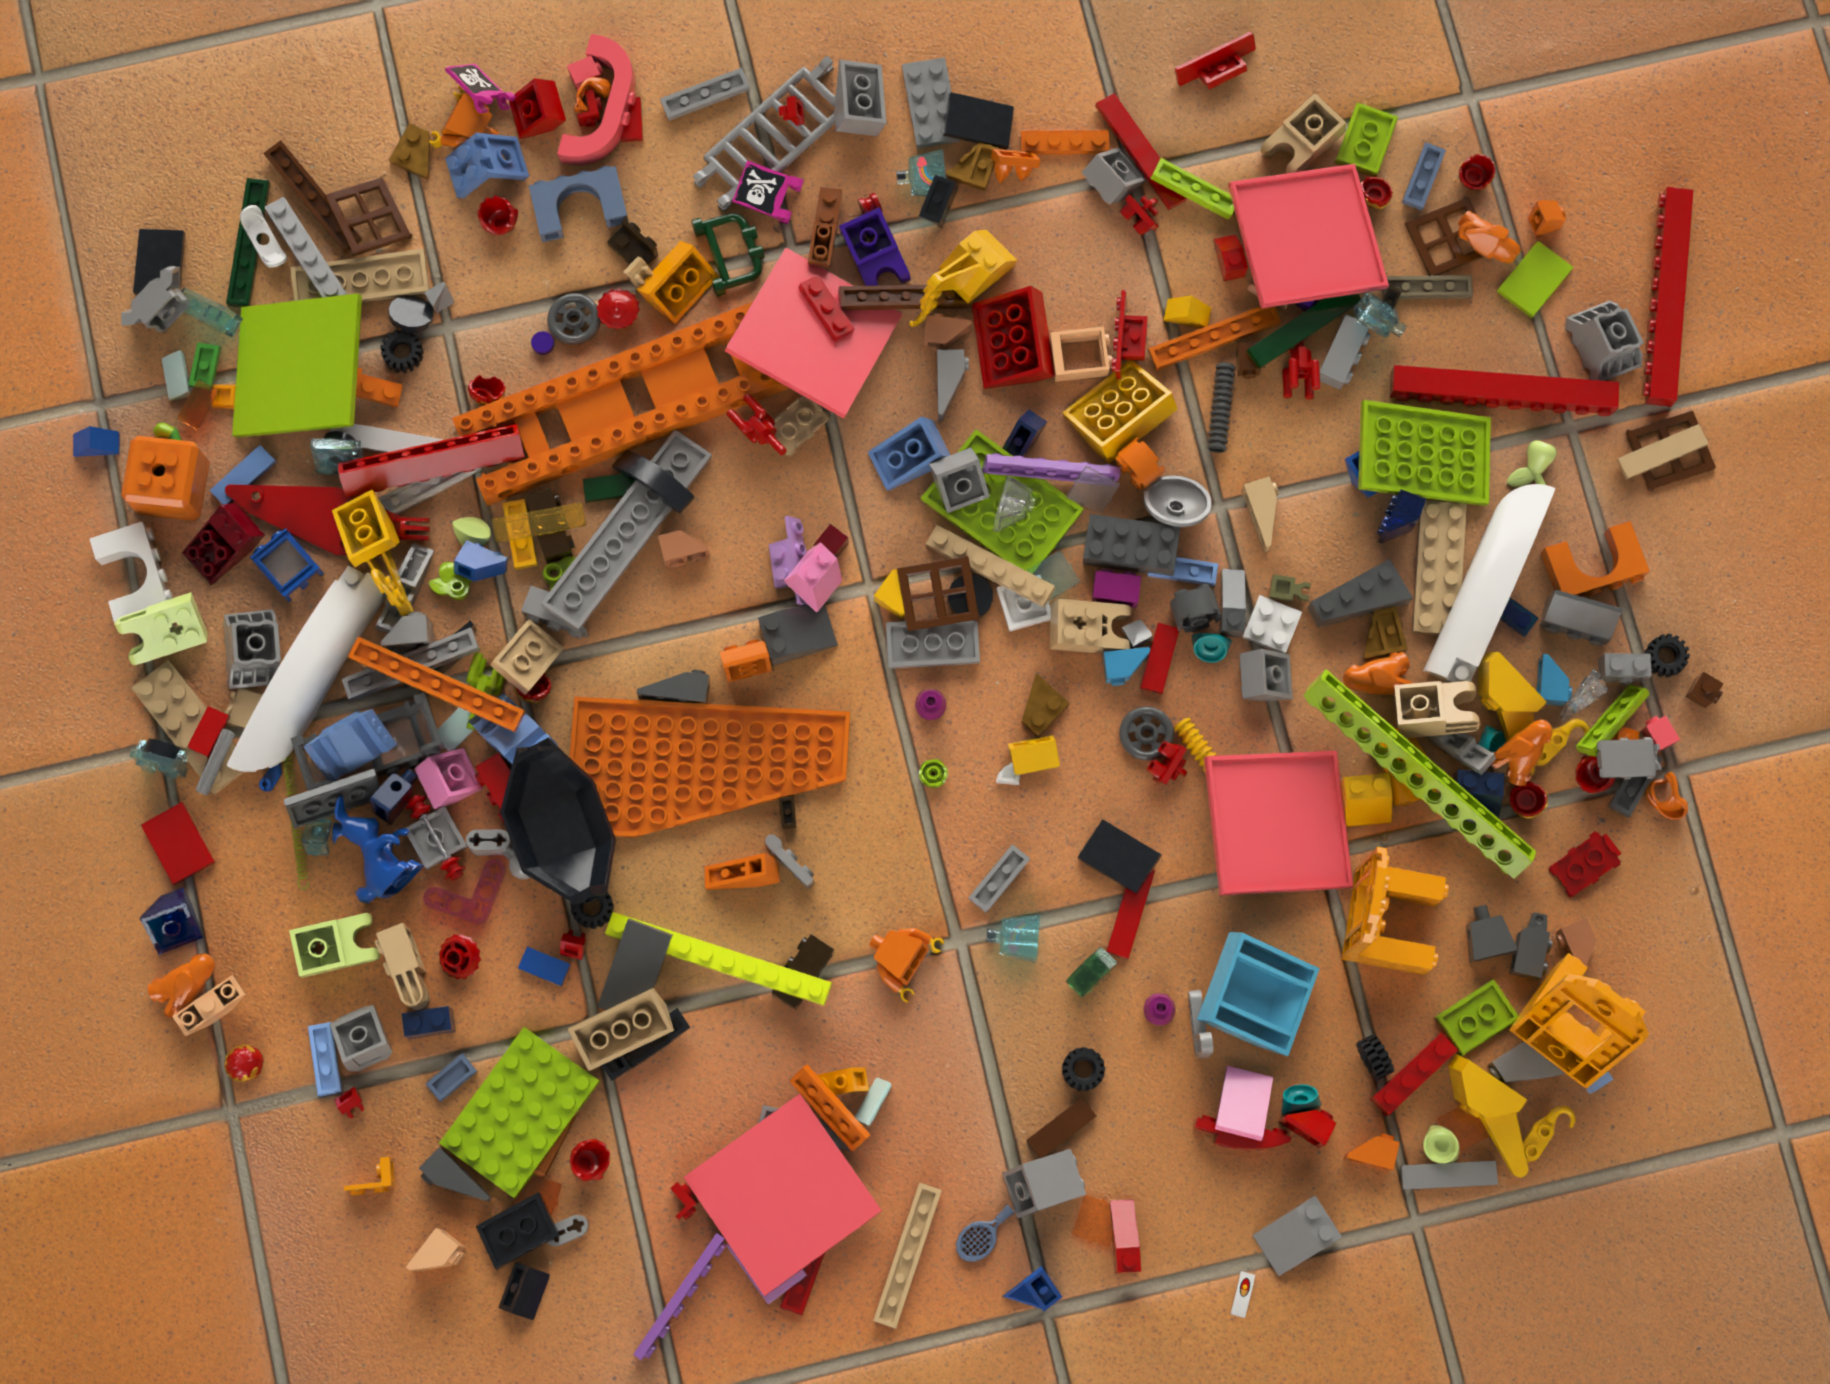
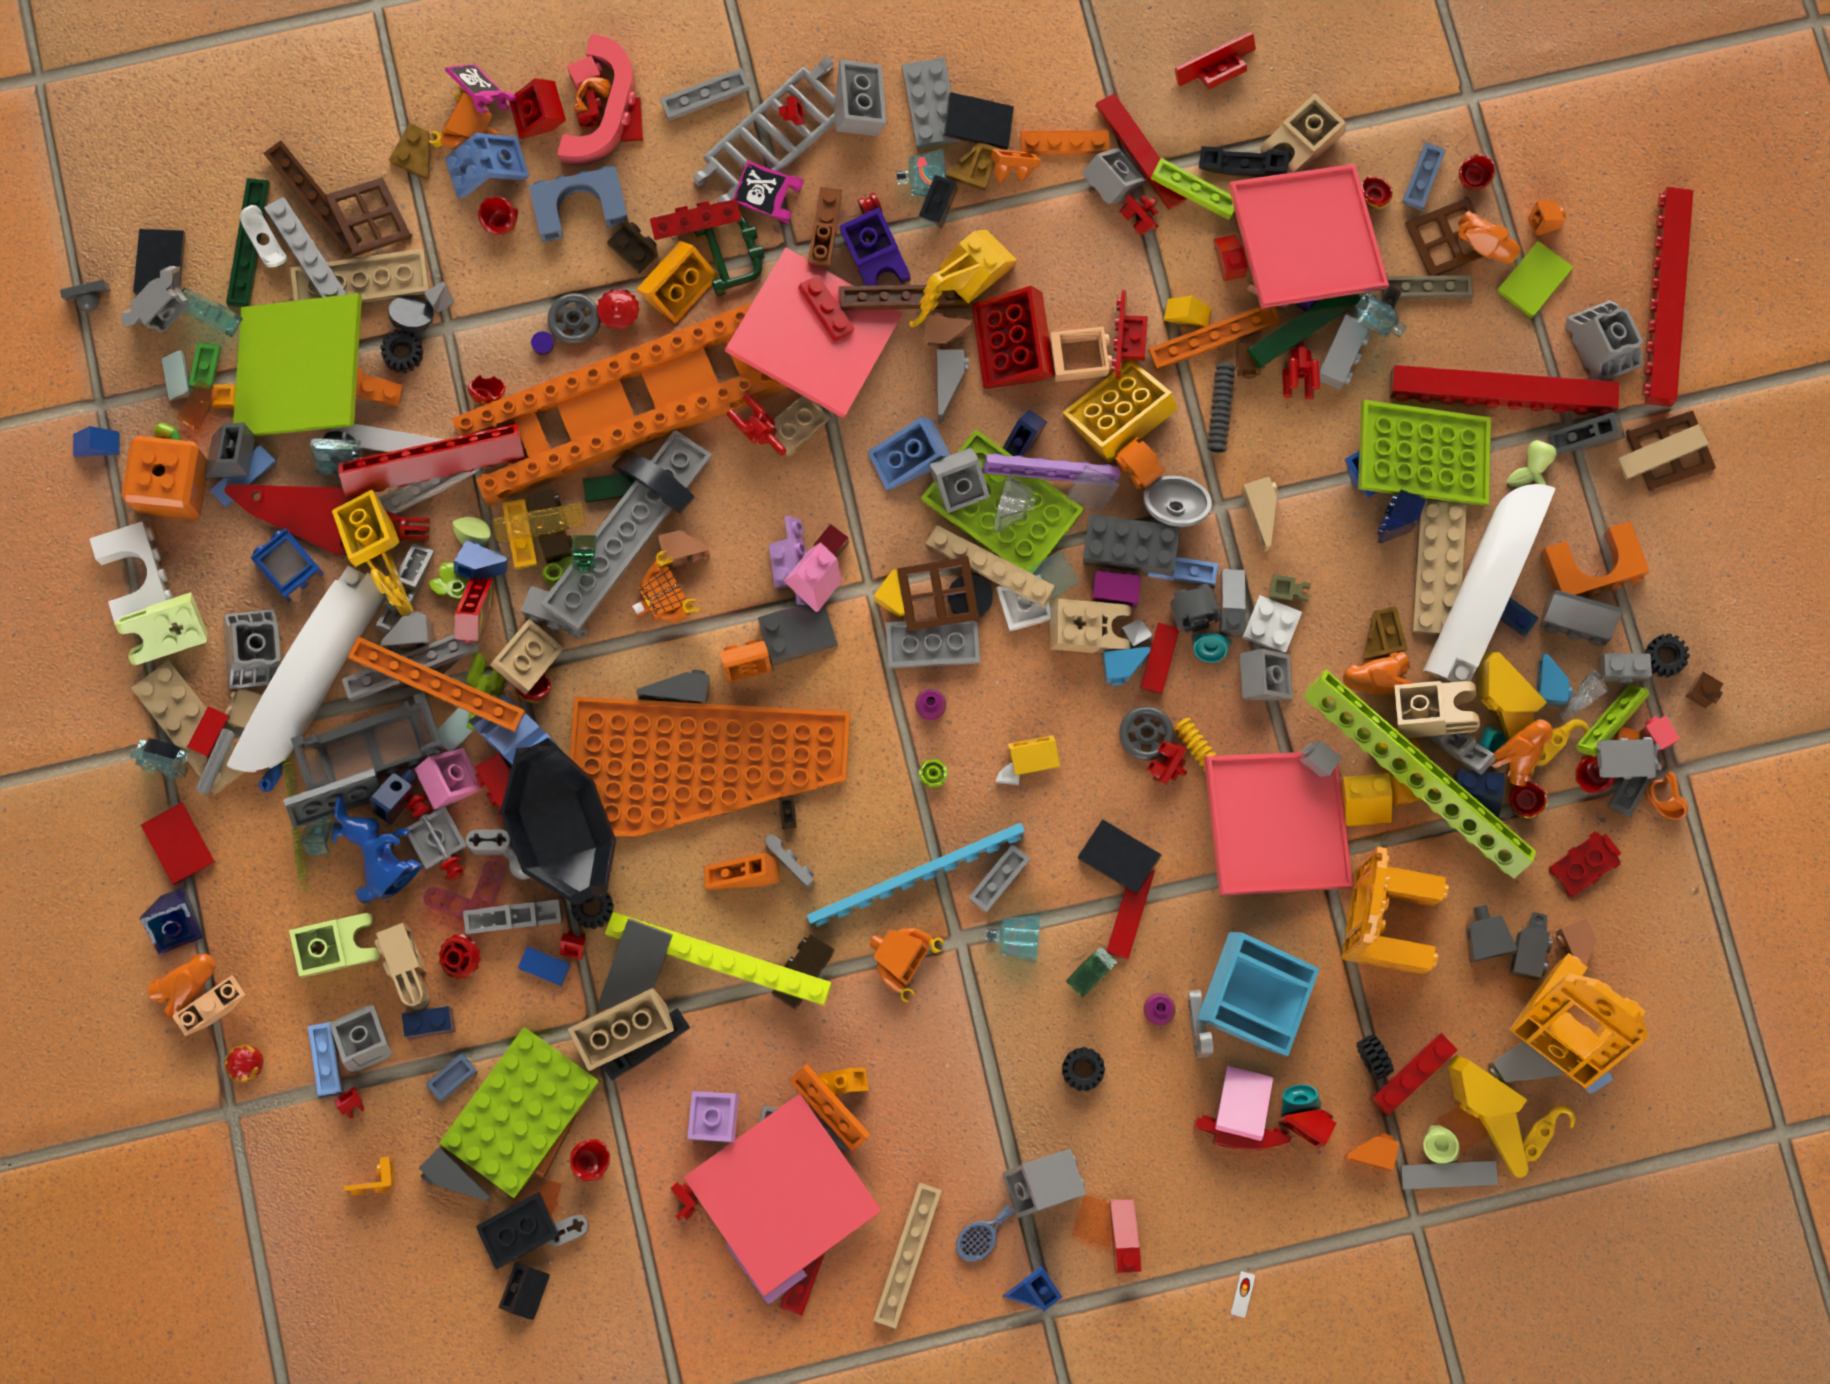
dark red slope [182,503,265,585] -> none
medium blue slope [303,709,397,781] -> none
light nougat slope [406,1228,465,1271] -> none
tan tile [623,257,653,288] -> none
medium lavender plate [633,1233,726,1360] -> none
light aqua slope [855,1078,892,1127] -> none
pearl gold wing [1022,674,1070,738] -> none
reddish brown tile [1026,1097,1097,1159] -> none
light grey slope [1252,1196,1342,1276] -> none
dark grey wedge [1307,559,1413,627] -> none
lime tile [1335,102,1398,177] -> none
lime tile [1434,979,1518,1057] -> none
none -> dark grey tile [60,280,111,312]
none -> dark grey slope [205,423,255,478]
none -> red brick [455,577,493,643]
none -> light grey slope [463,899,563,934]
none -> clear green slope [572,535,596,572]
none -> orange torso [632,551,700,623]
none -> red bracket [650,199,741,240]
none -> lavender plate [687,1091,739,1142]
none -> medium azure plate [807,823,1025,928]
none -> black slope [1199,146,1290,177]
none -> light grey brick [1300,741,1342,777]
none -> dark grey slope [1548,412,1625,454]

